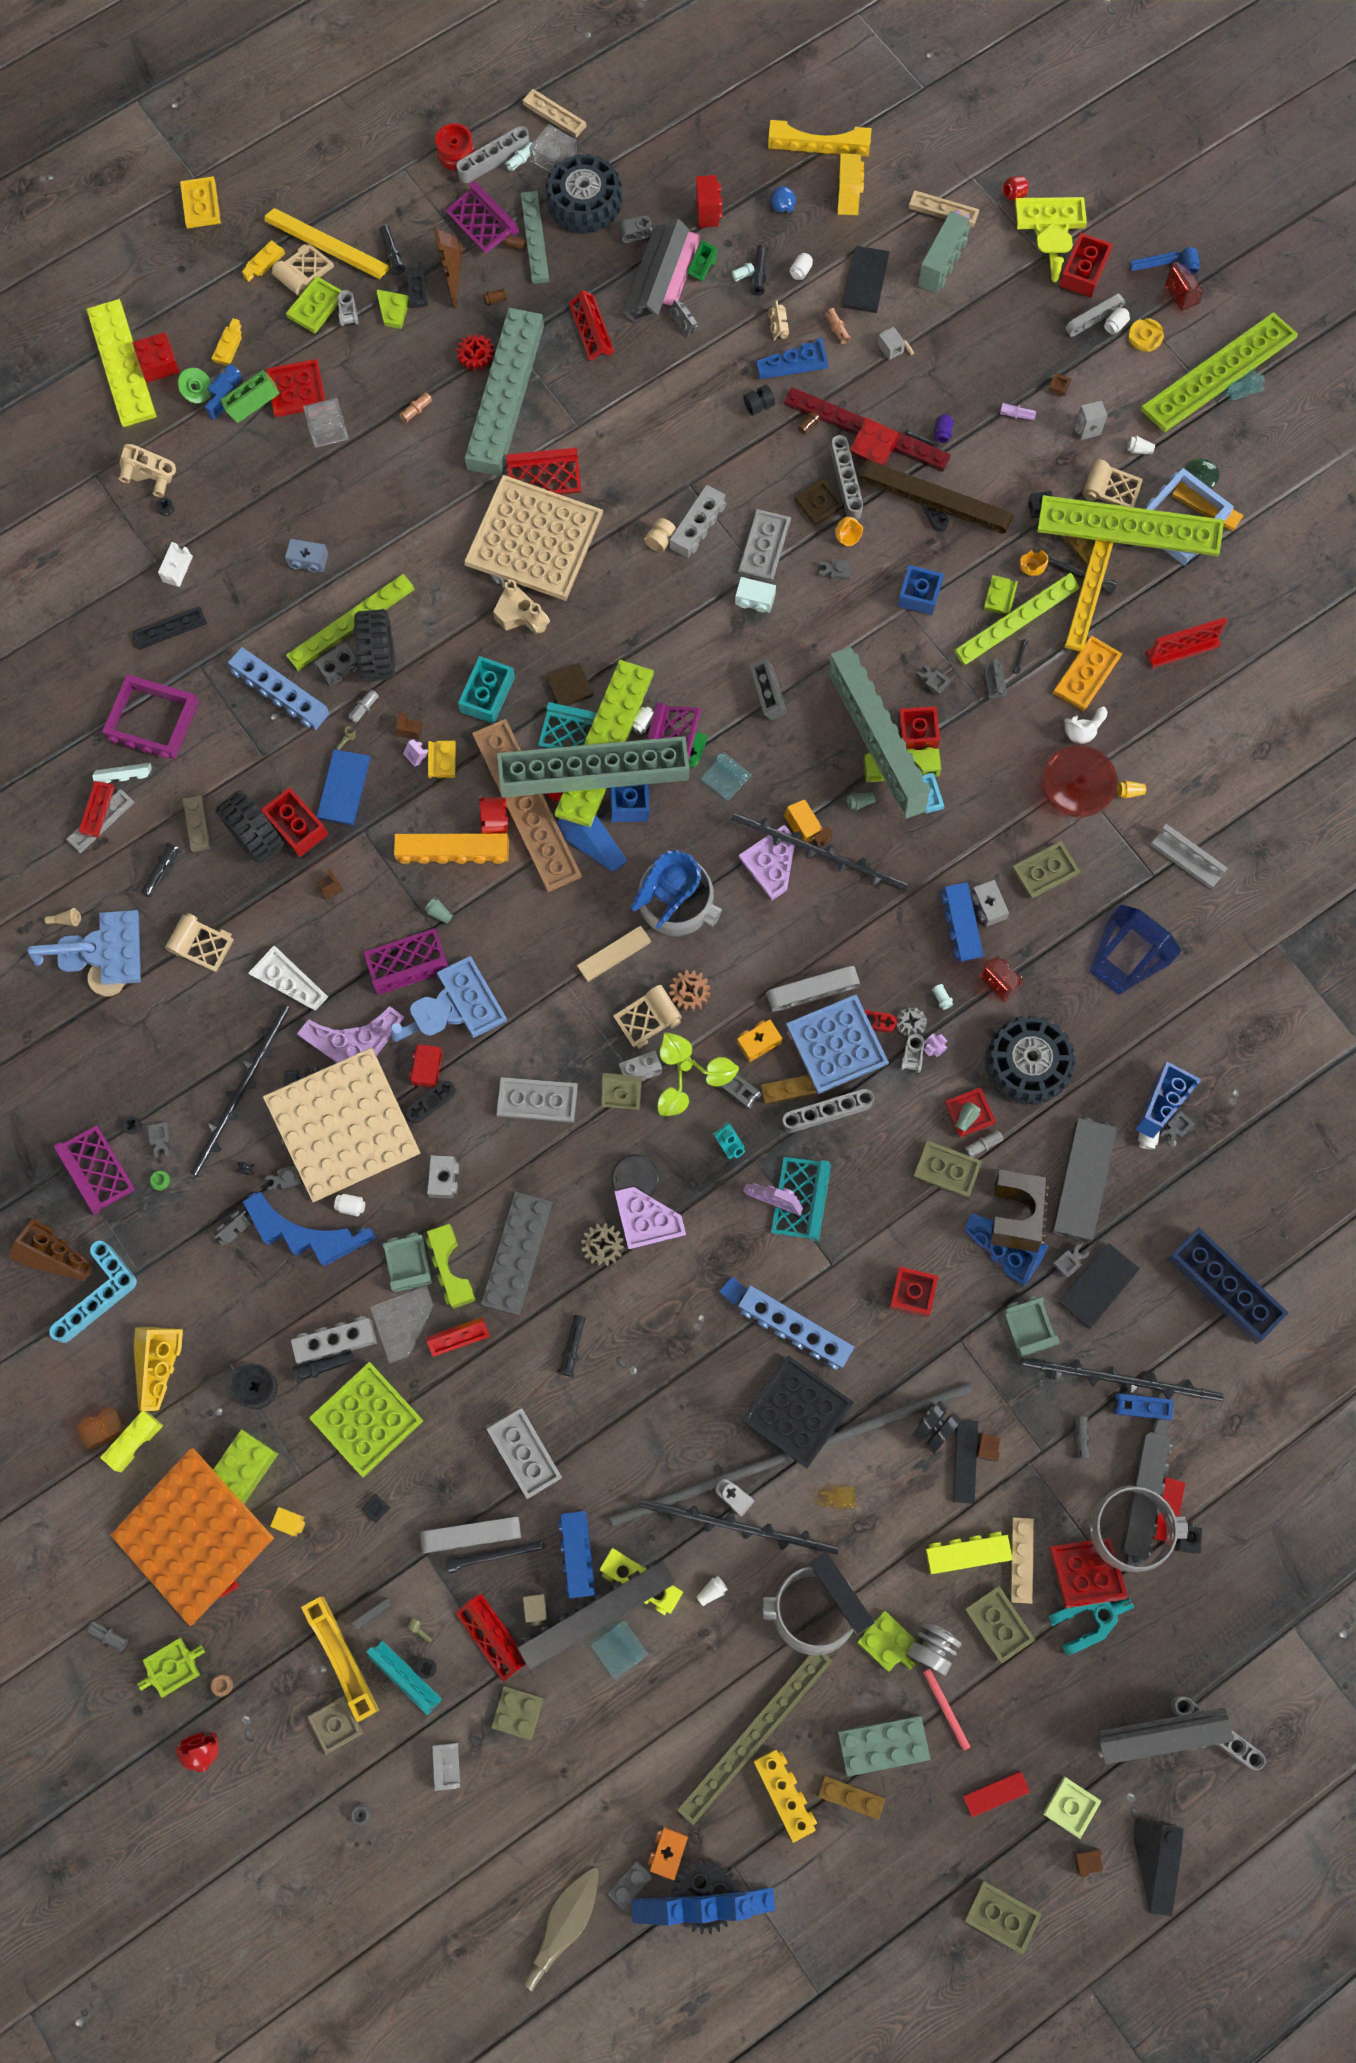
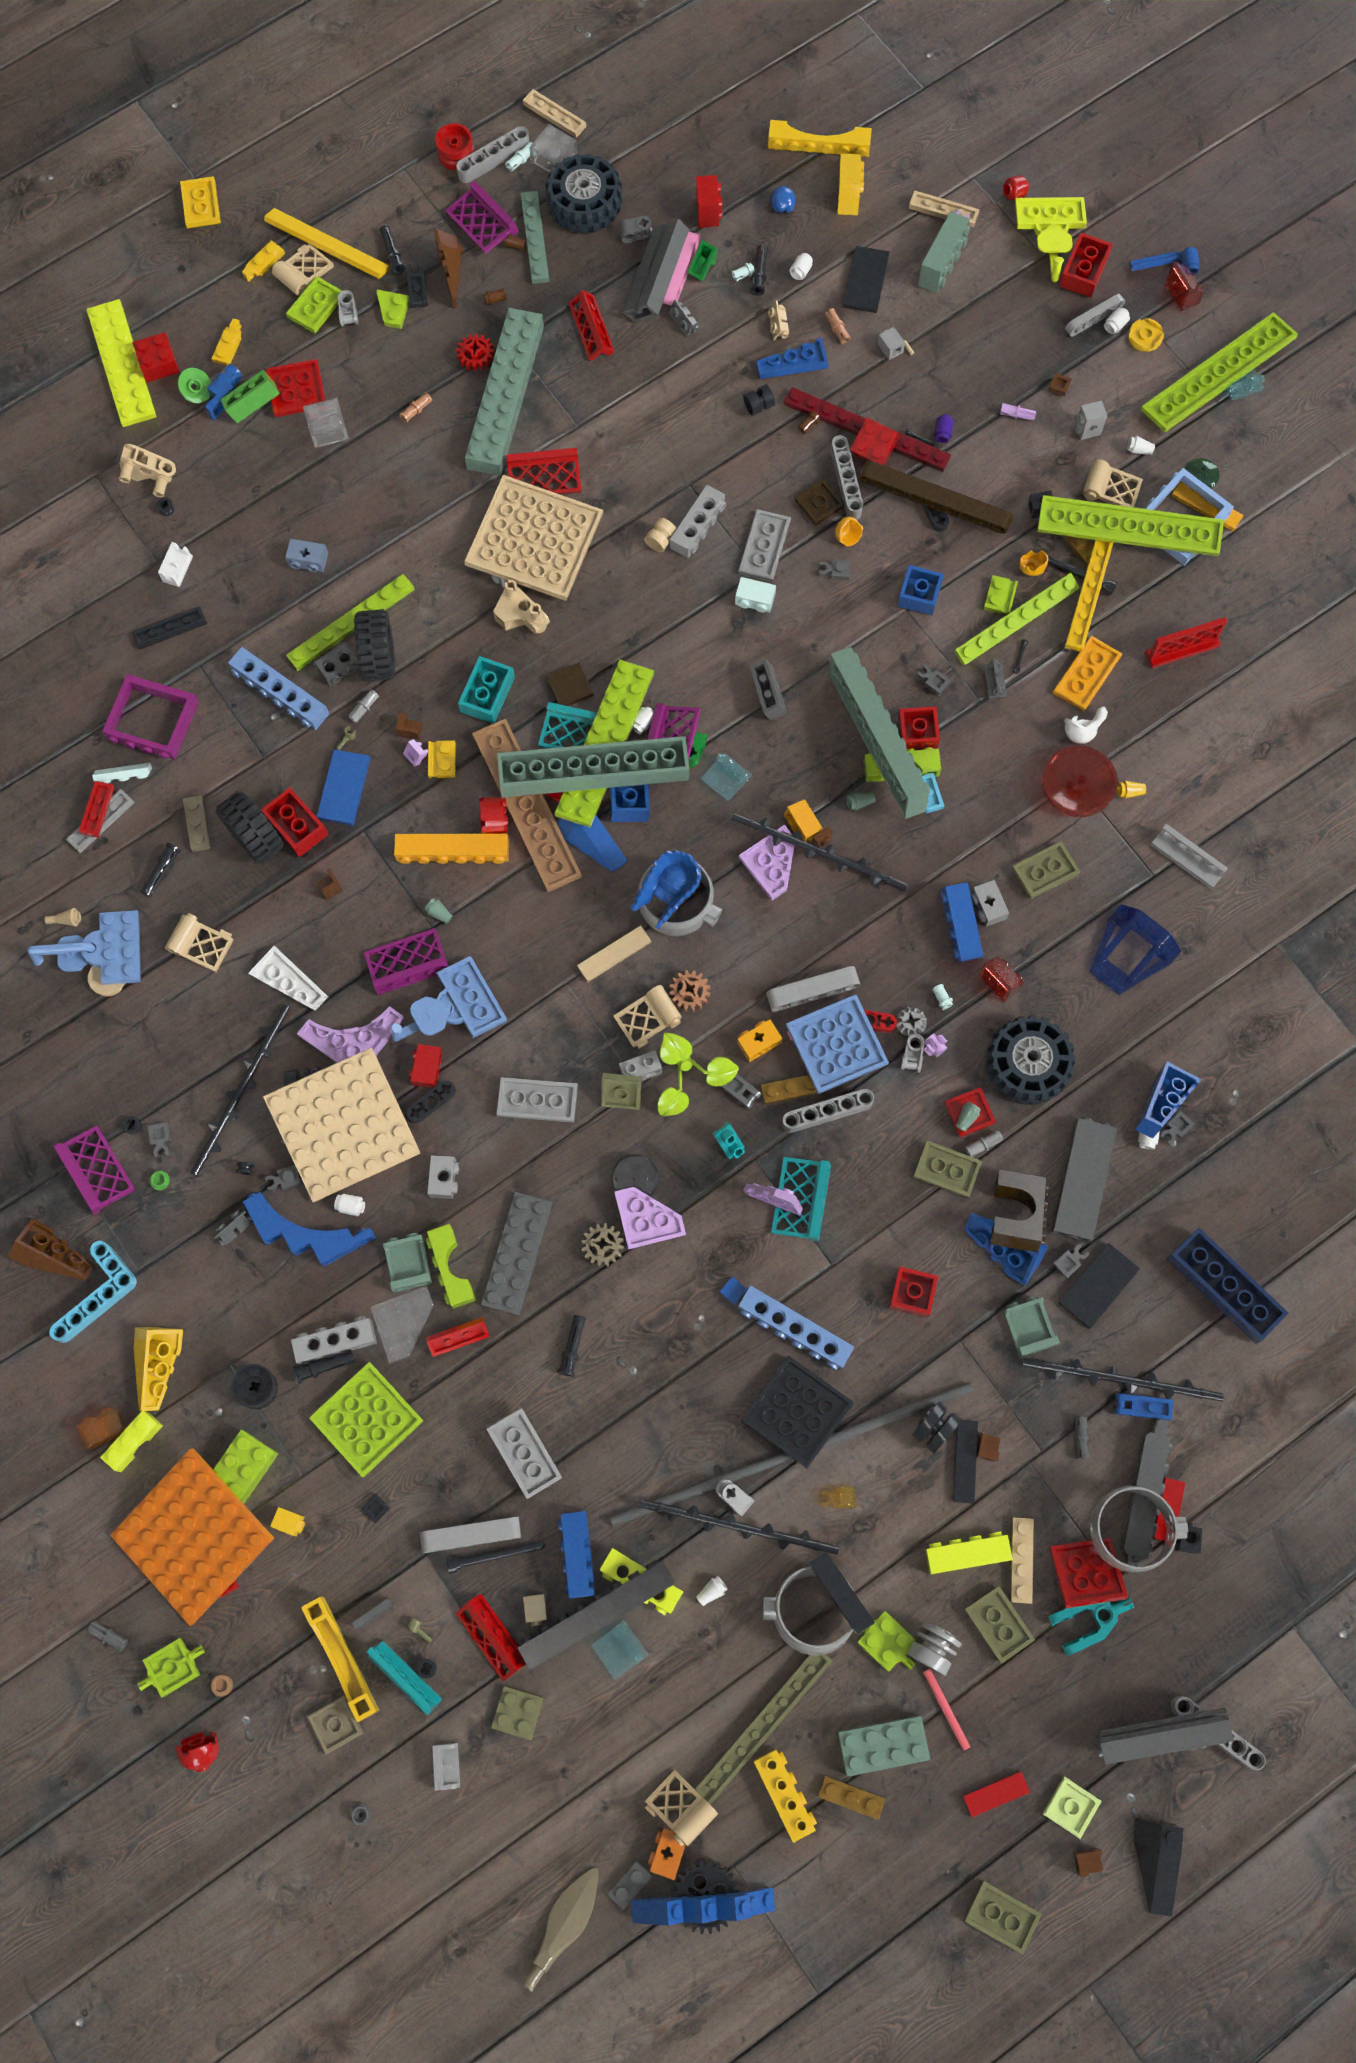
none -> tan piece [645,1770,718,1846]

